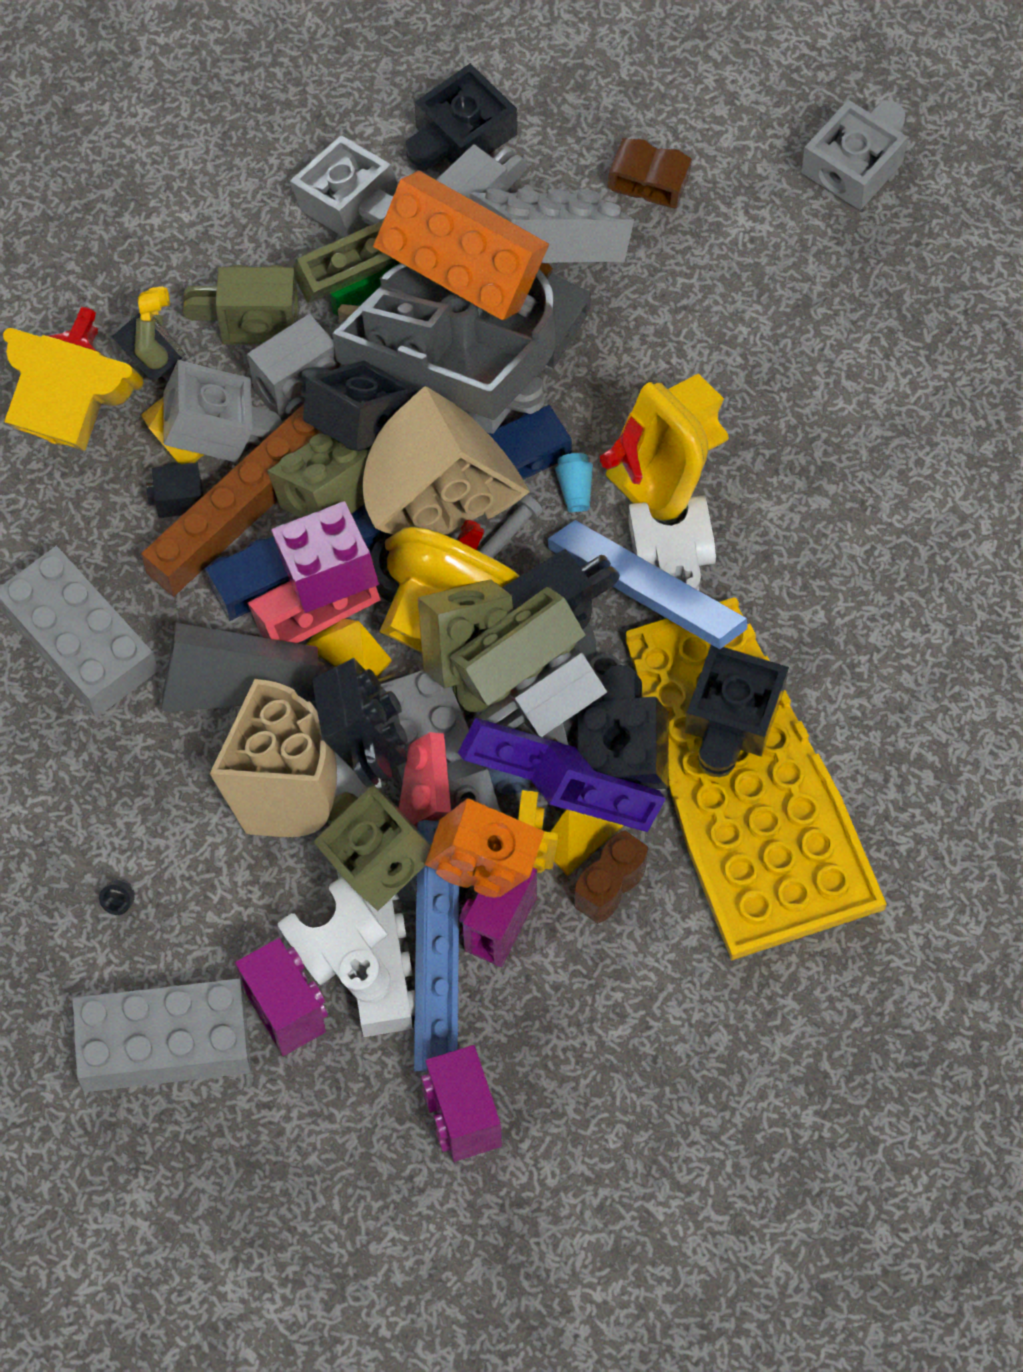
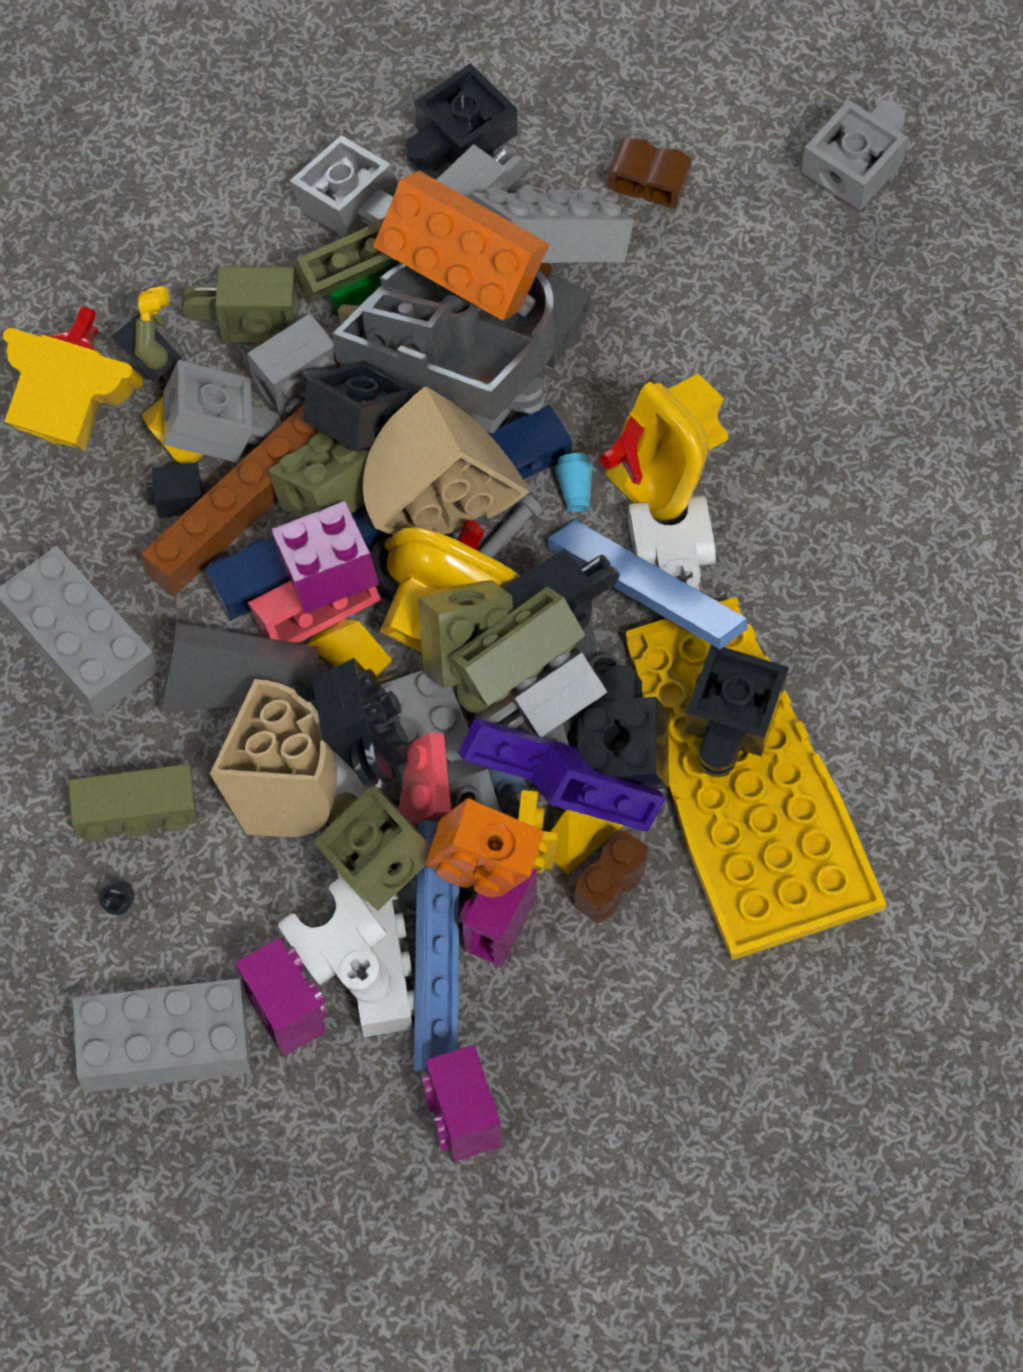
none -> olive brick [68,764,198,842]

